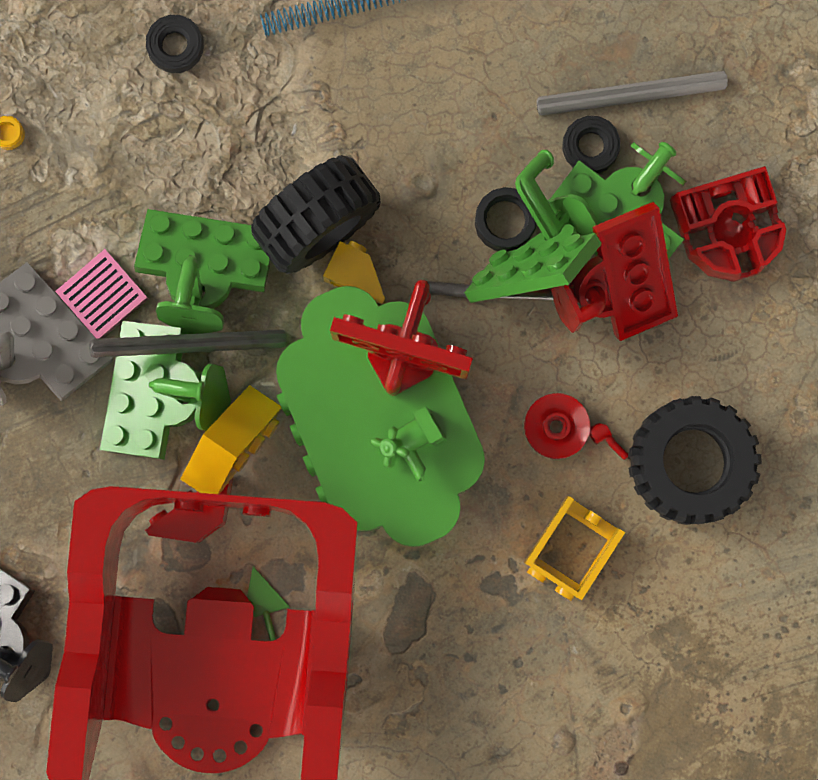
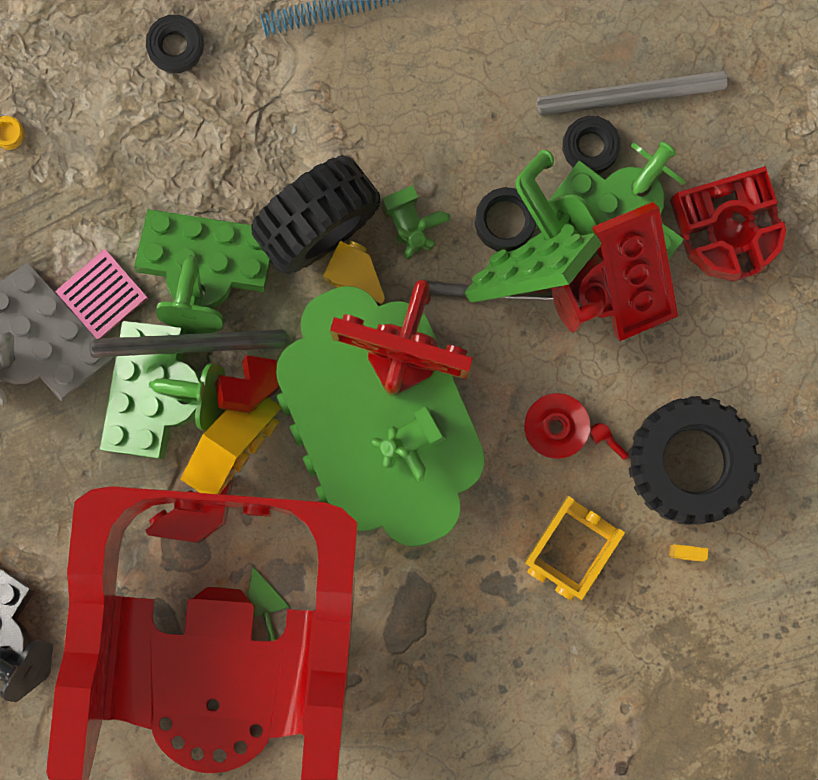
none -> red tile [215,355,280,413]
none -> bright green piece [381,185,451,260]
none -> yellow tile [669,544,709,562]

